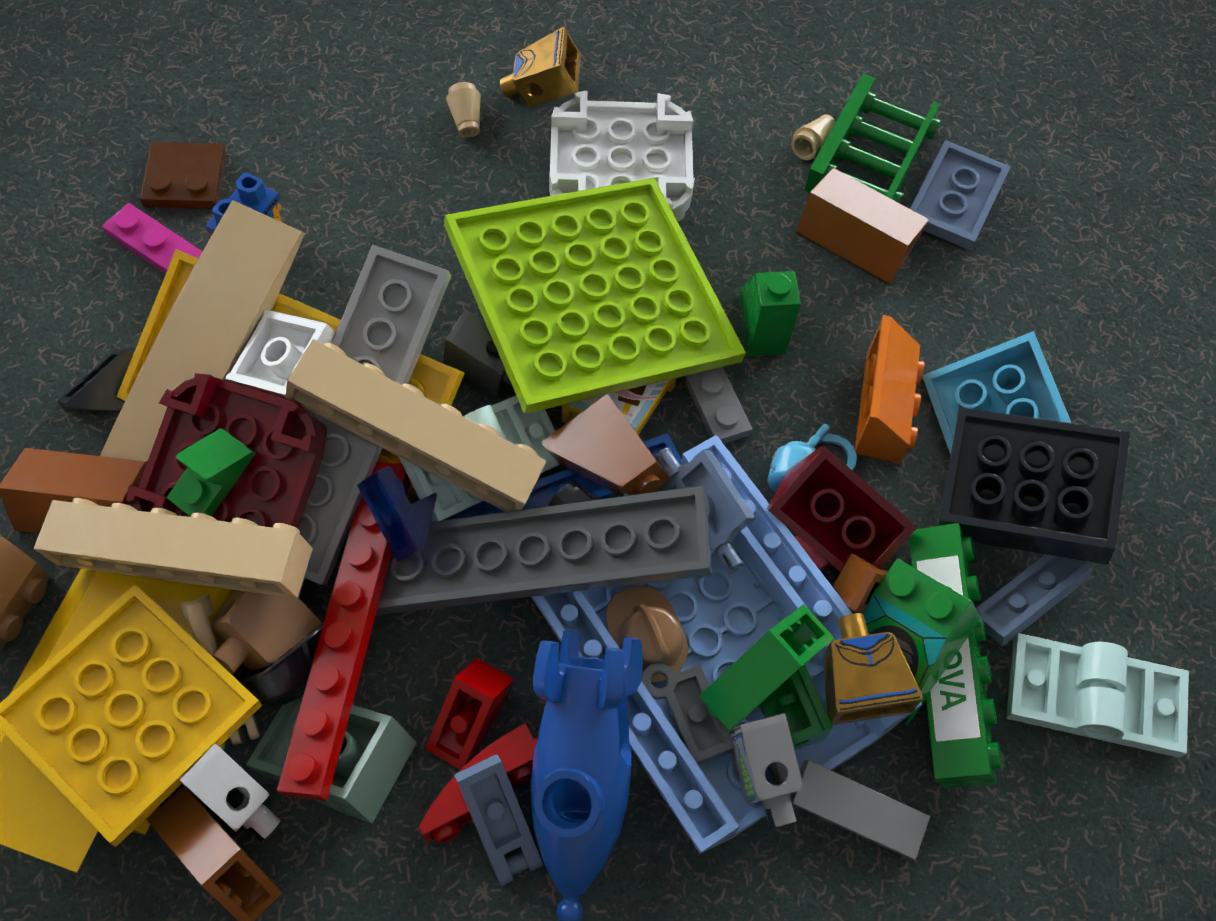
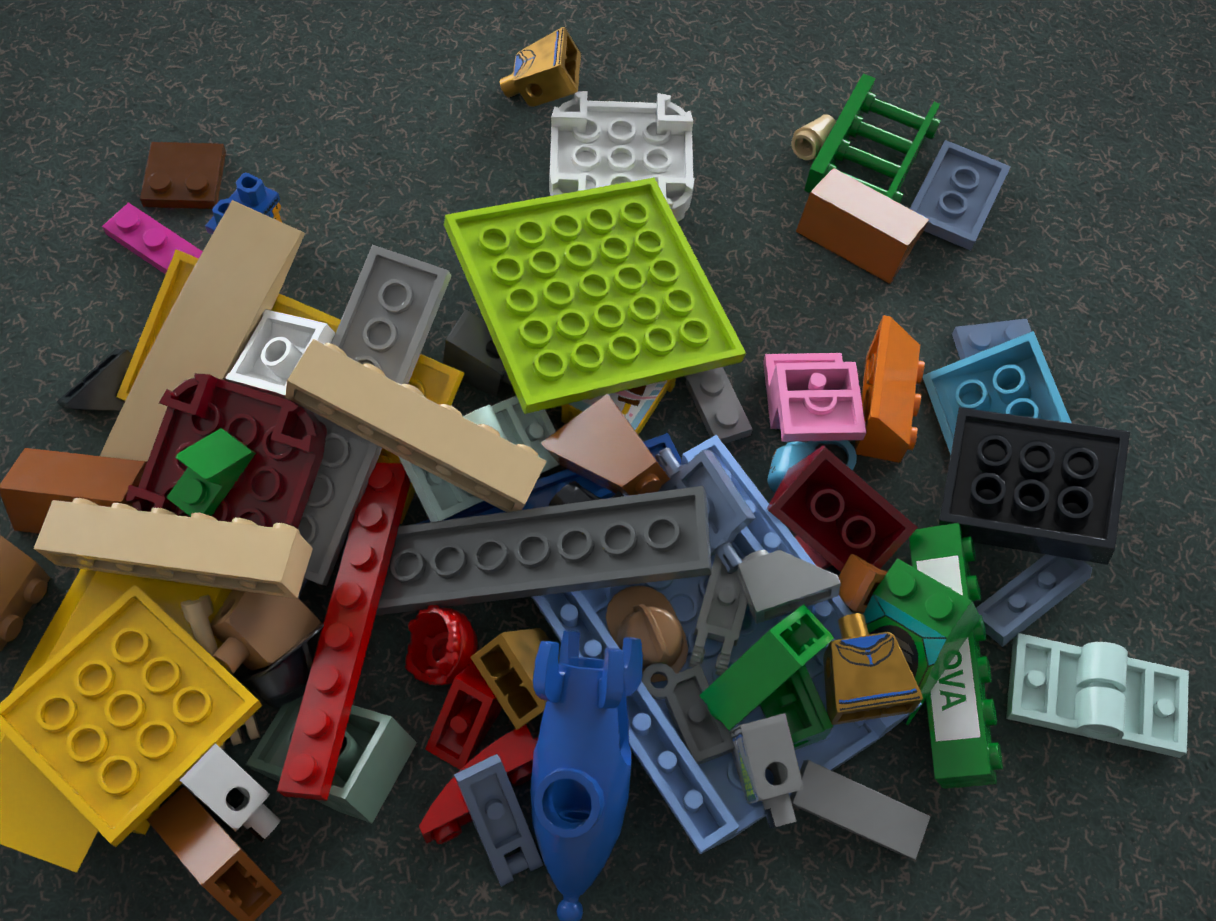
clear blue slope [357,466,437,562] -> none
tan cone [446,82,481,138] -> none
green slope [738,271,801,356] -> none
none -> red hair [405,605,478,685]
none -> pearl gold torso [470,628,560,730]
none -> light grey hinge [689,554,748,676]
none -> light grey slope [738,550,841,624]
none -> bright pink bracket [763,353,866,442]
none -> sand blue plate [952,319,1032,360]

